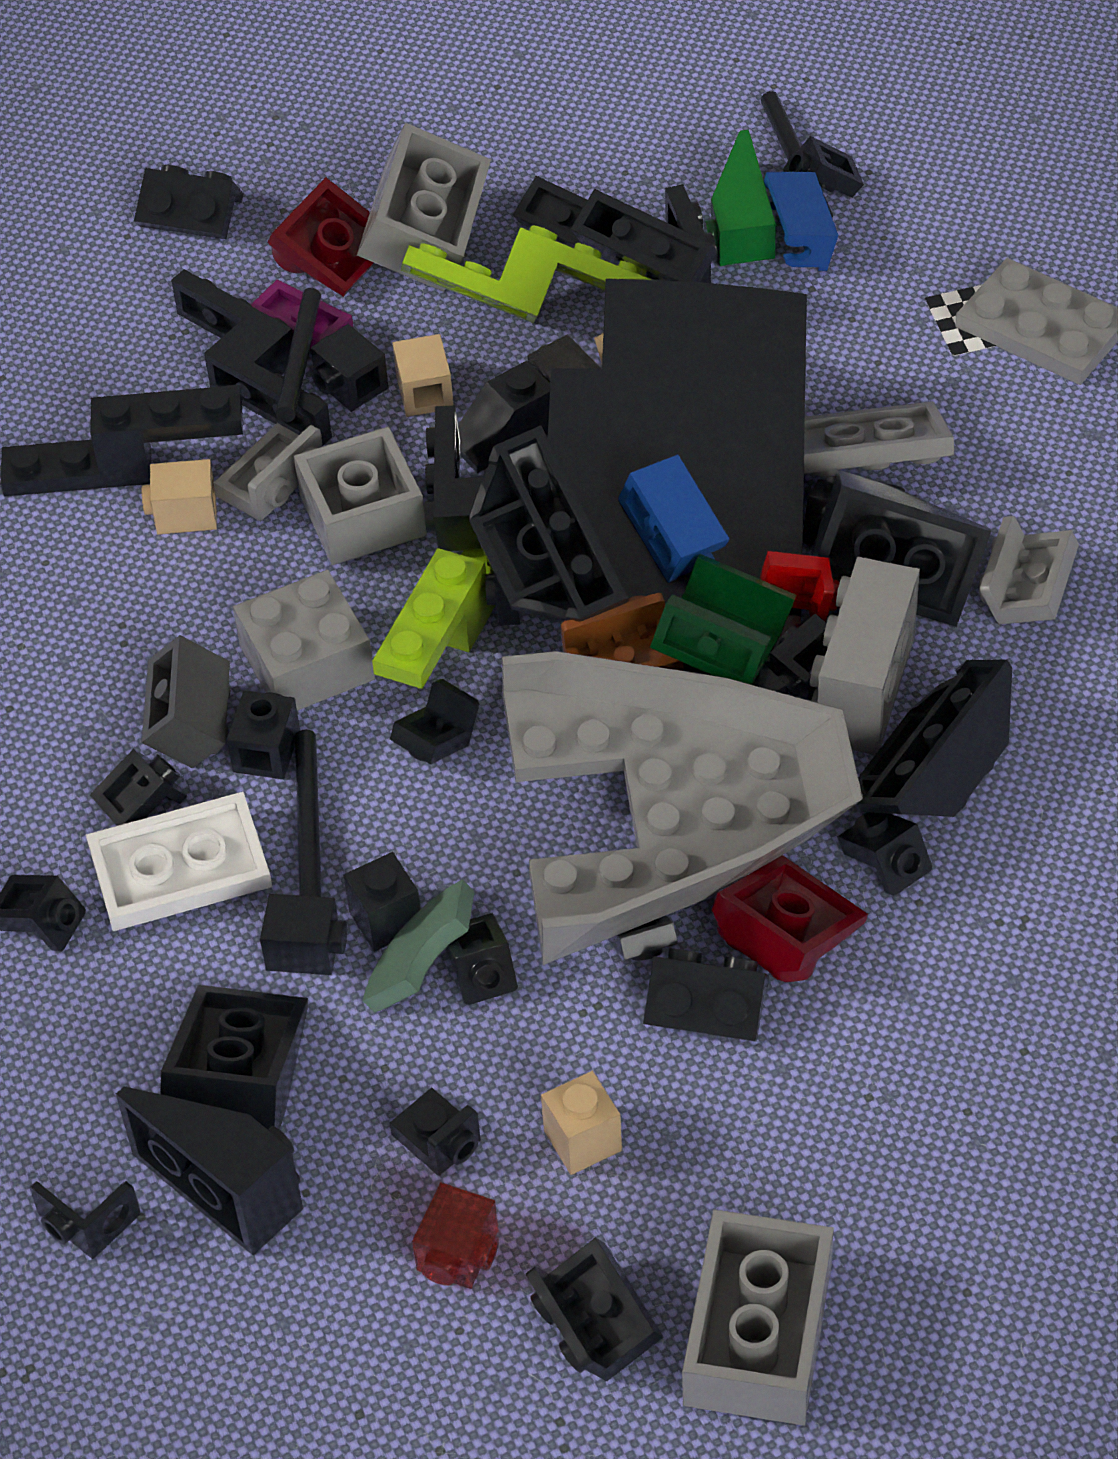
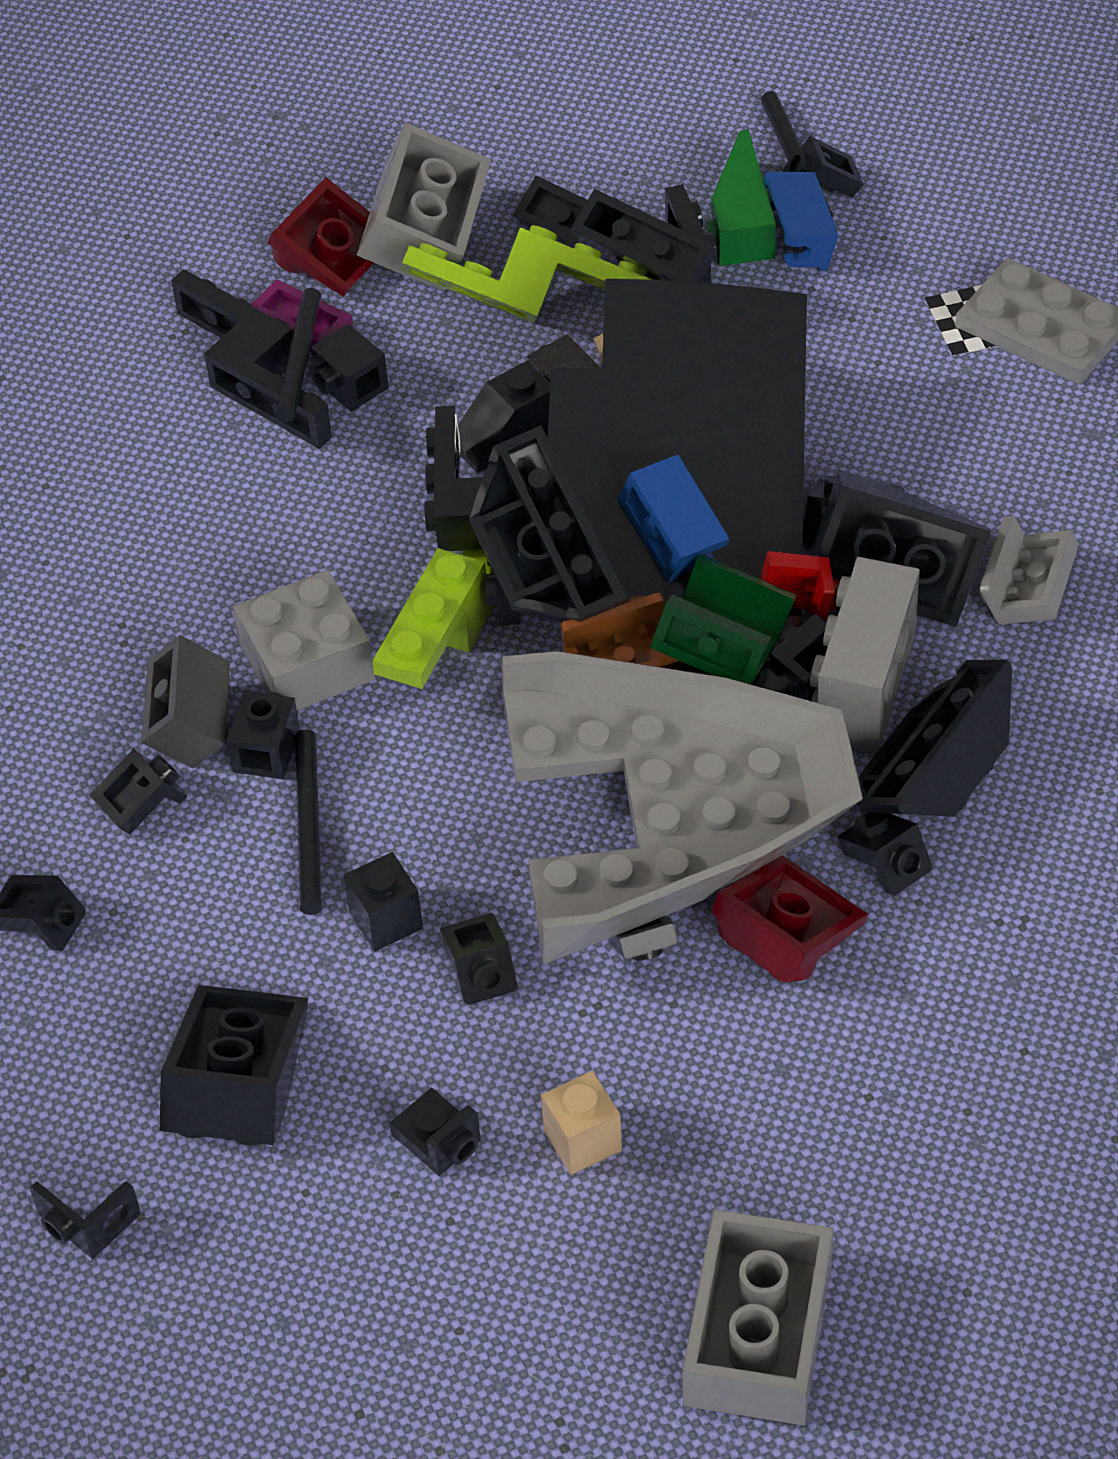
black bracket [0,385,243,497] -> none
white plate [86,792,273,931] -> none
black slope [116,1086,303,1256] -> none
black bracket [134,165,244,240] -> none
tan brick [142,459,217,535] -> none
light grey bracket [213,423,323,522] -> none
black brick [260,893,347,975] -> none
light grey brick [294,426,427,565] -> none
sand green tile [363,879,474,1013] -> none
black bracket [390,679,480,765] -> none
tan brick [392,334,454,417] -> none
clear red brick [412,1182,499,1289] -> none
black bracket [526,1237,664,1381] -> none
black bracket [643,948,769,1042] -> none
light grey plate [804,401,954,476] -> none

